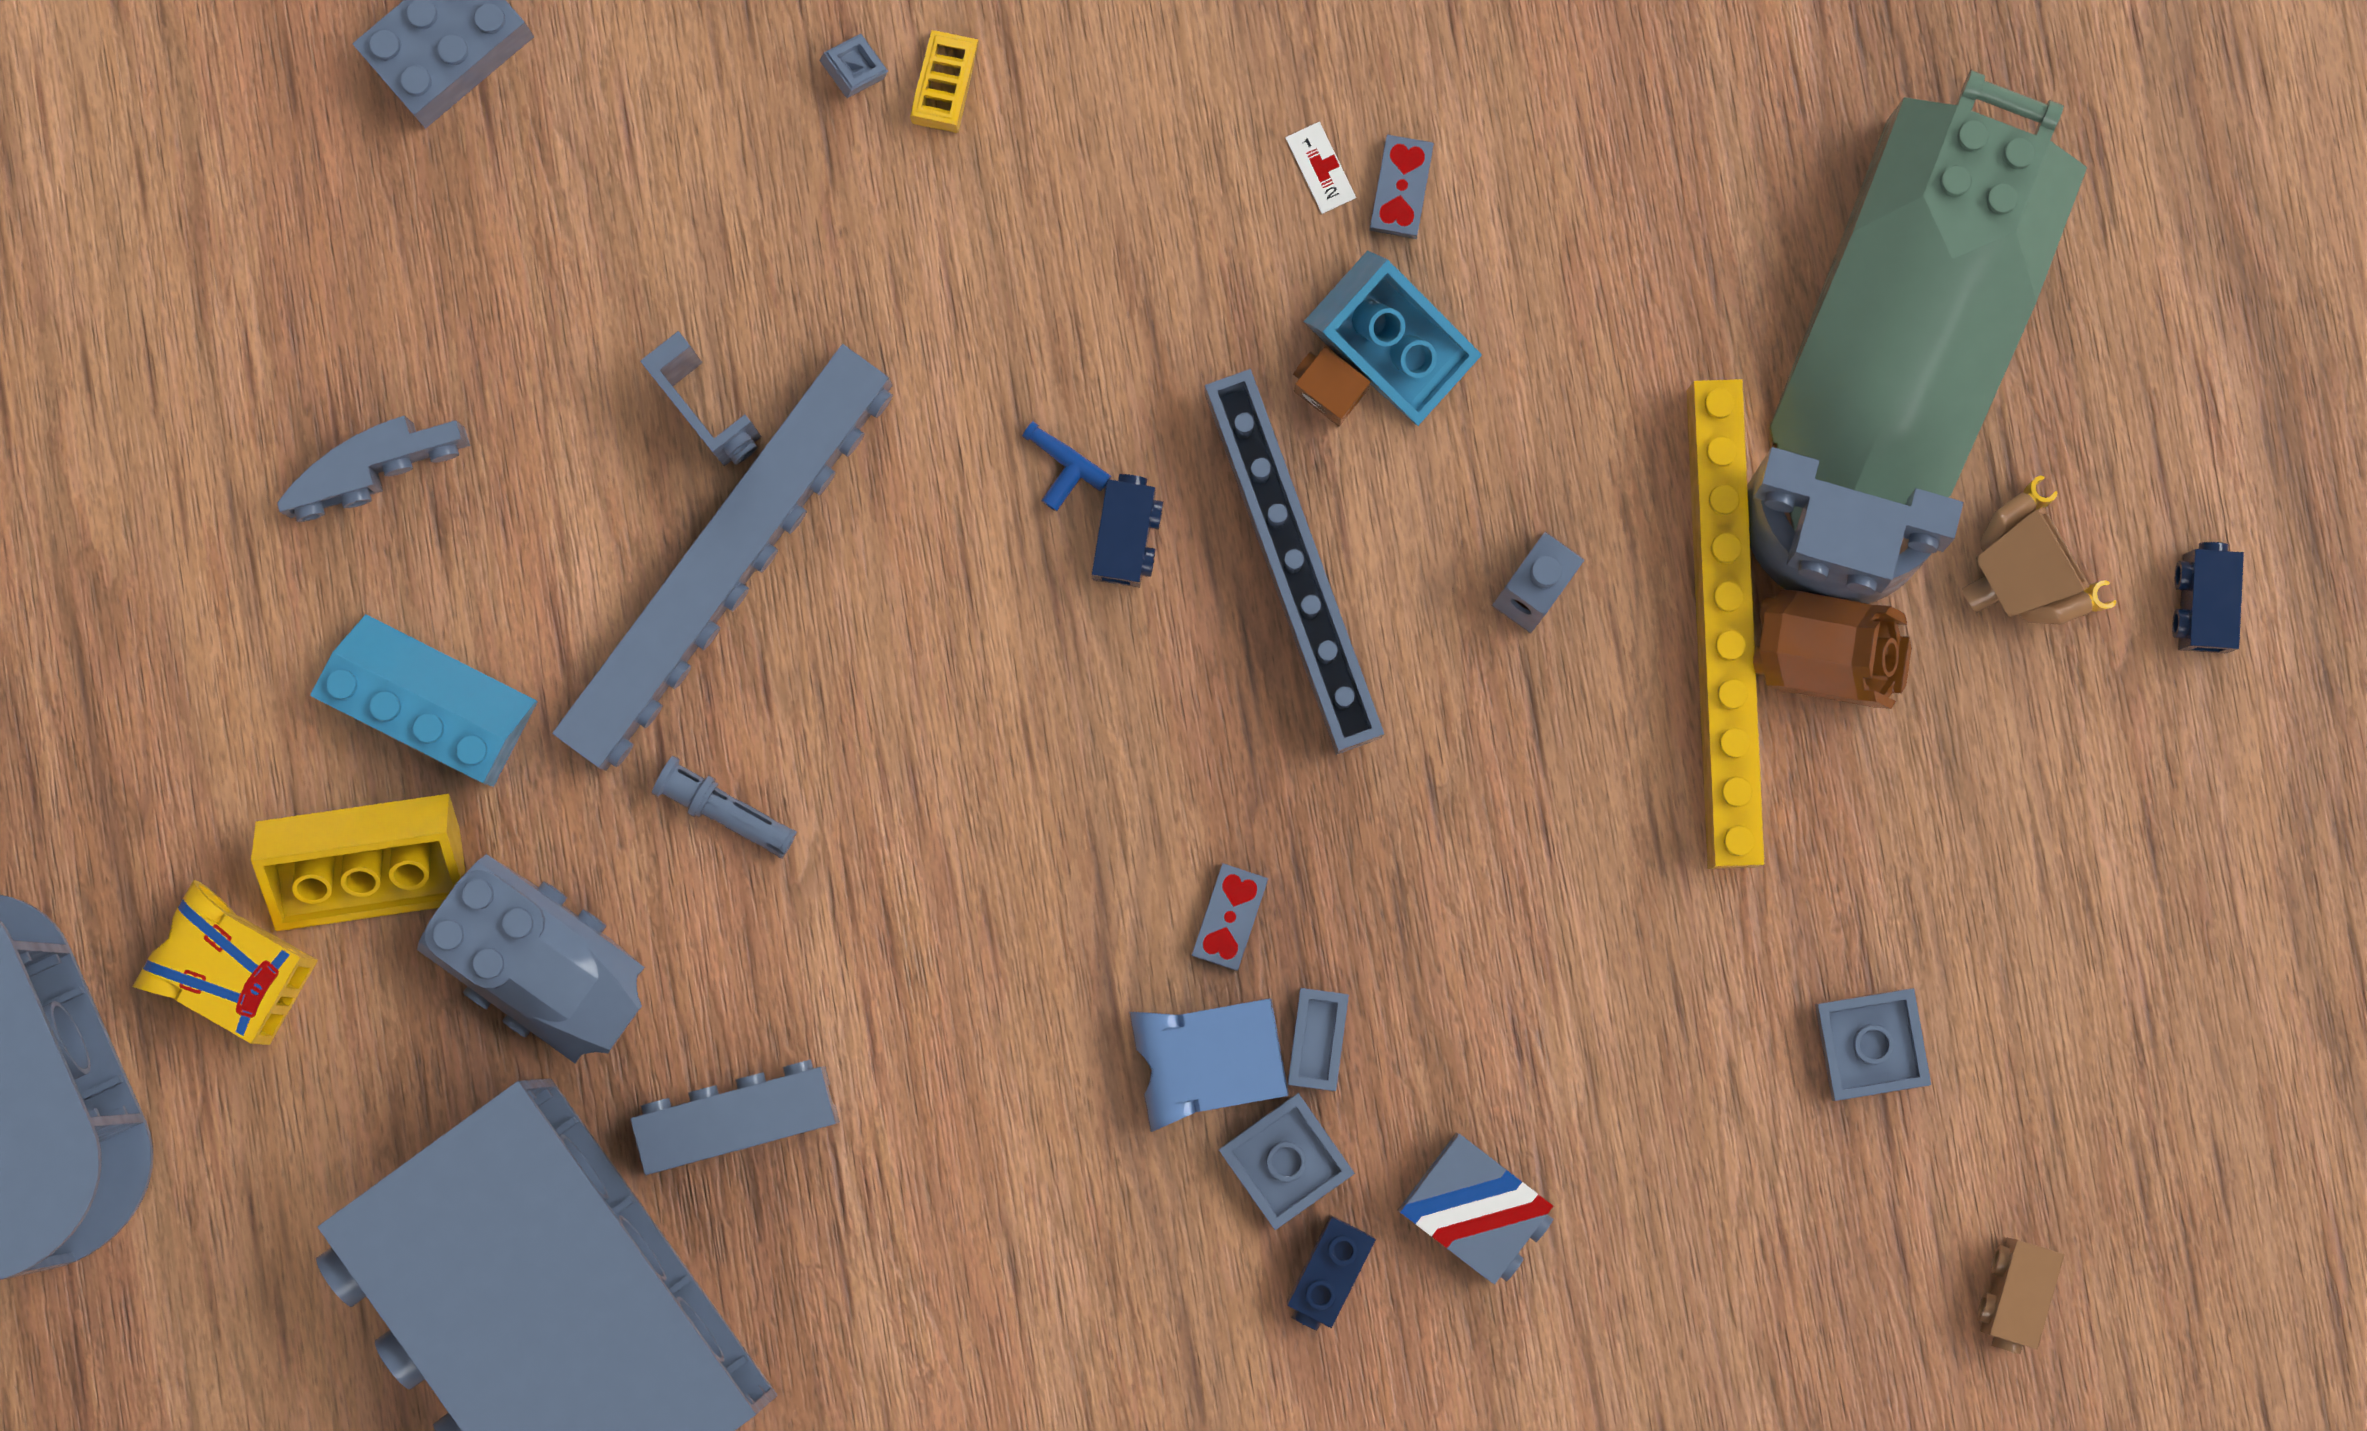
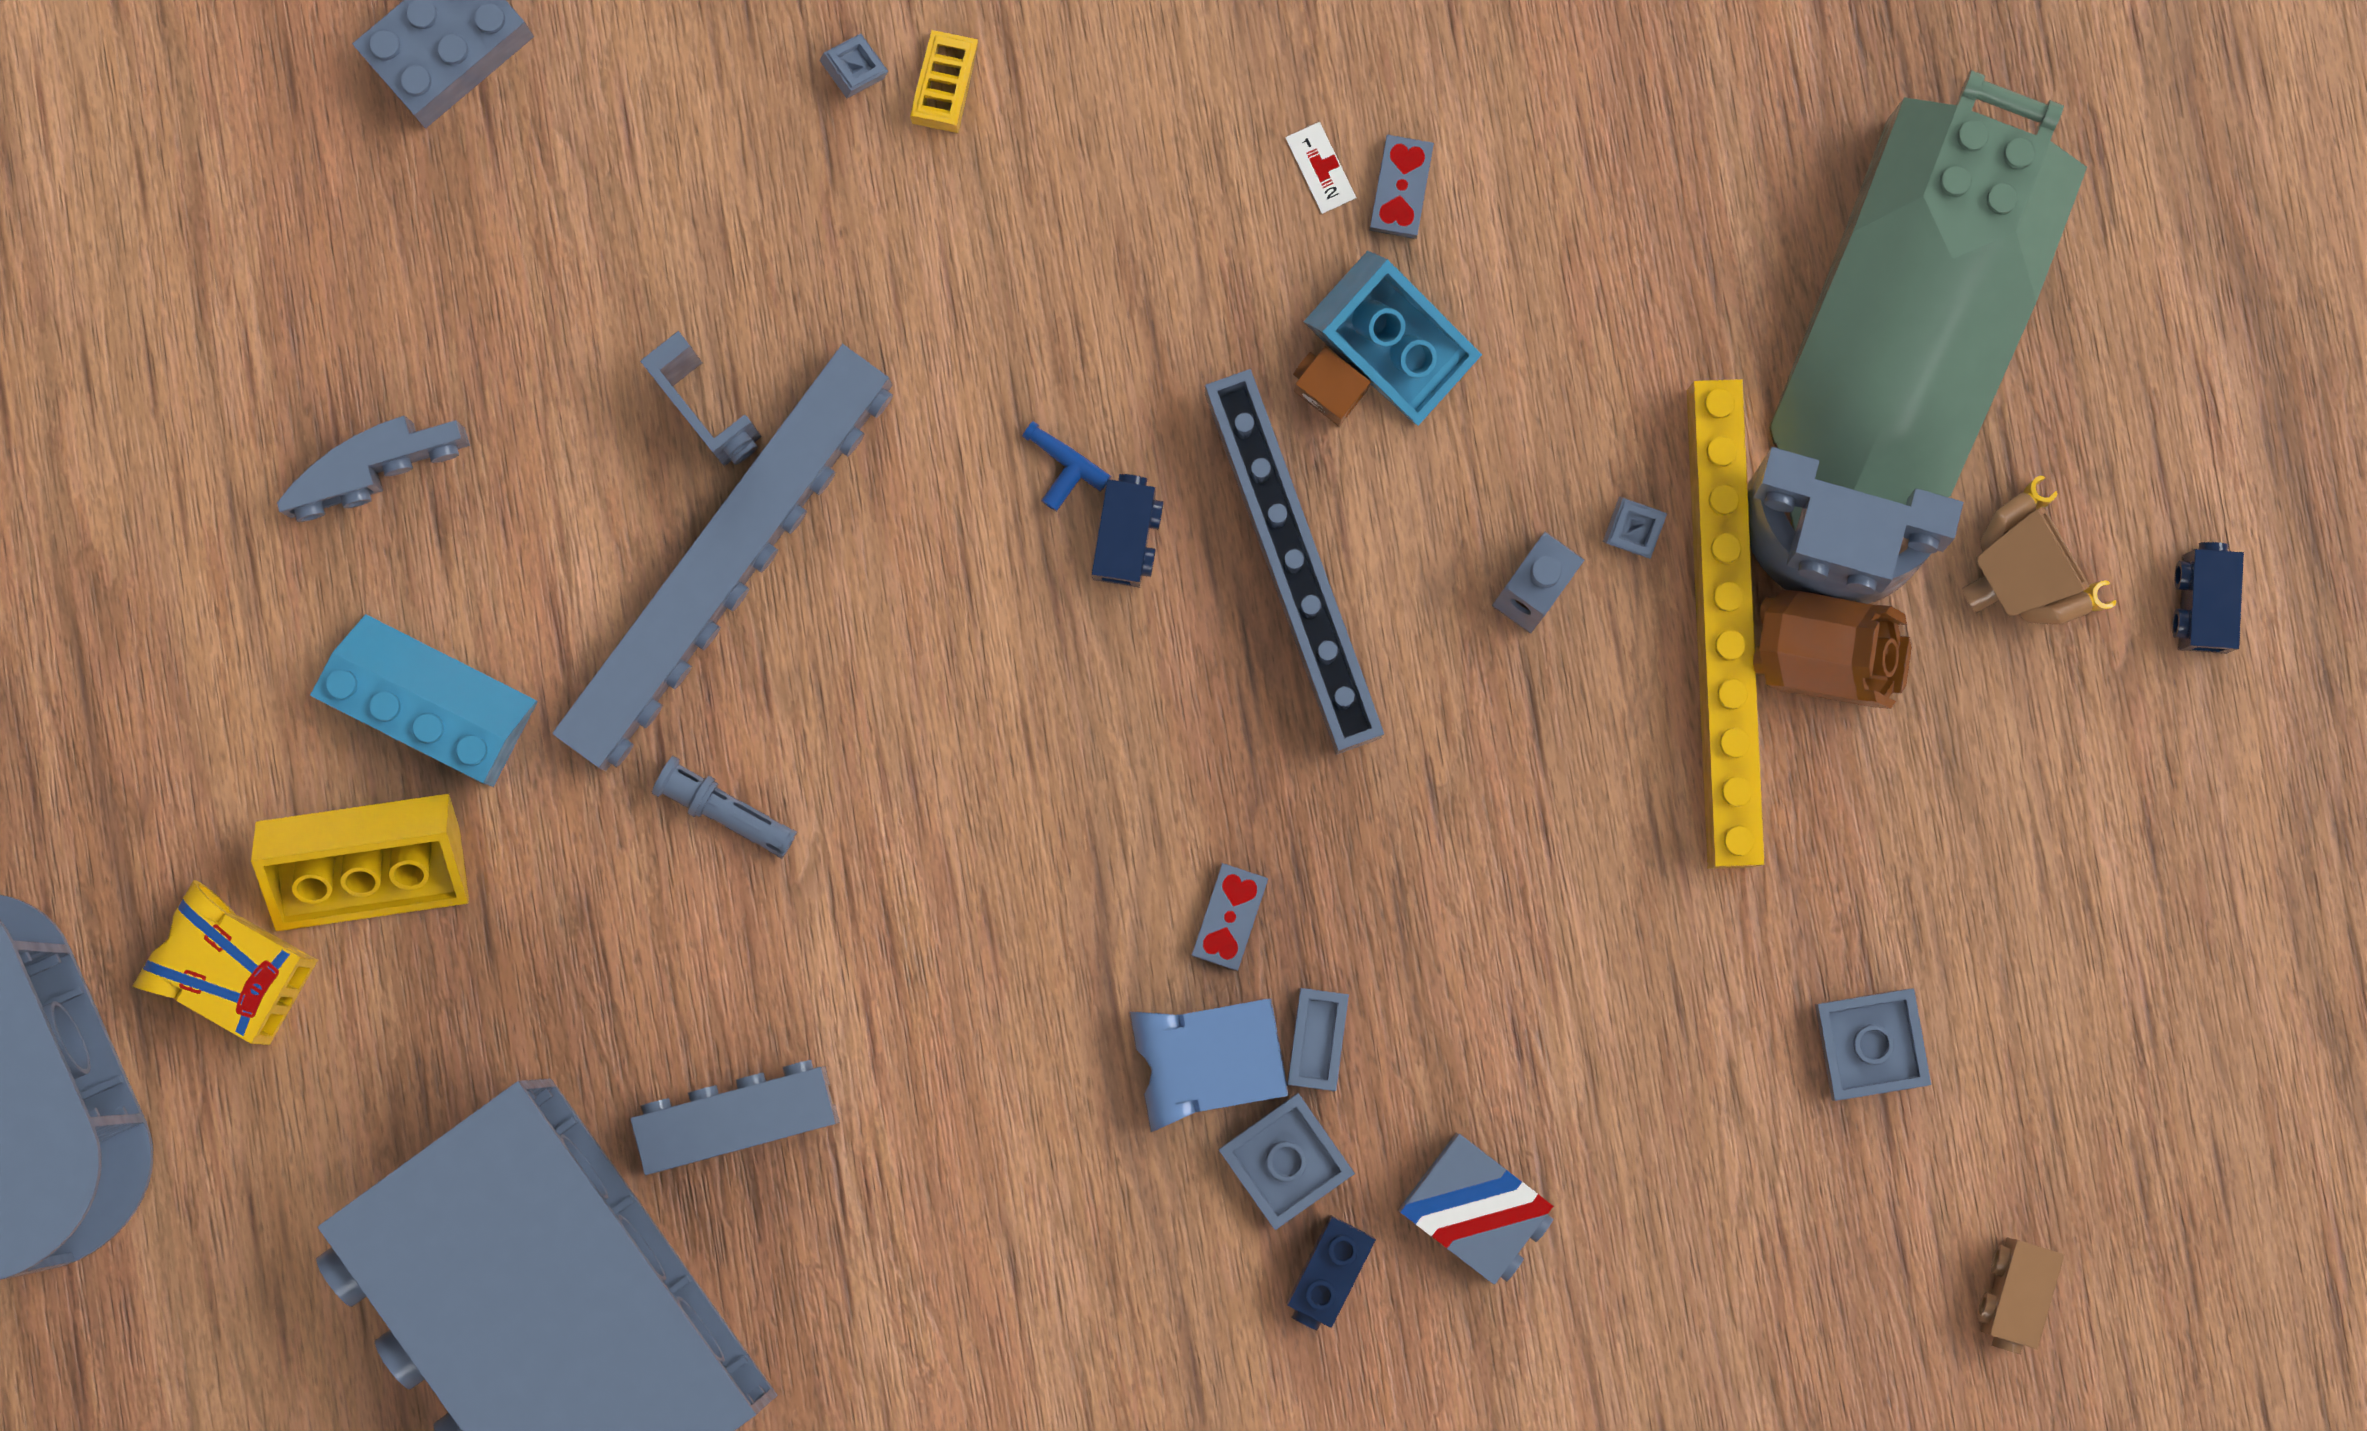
sand blue slope [417,854,645,1064] -> none
none -> sand blue tile [1603,496,1667,559]

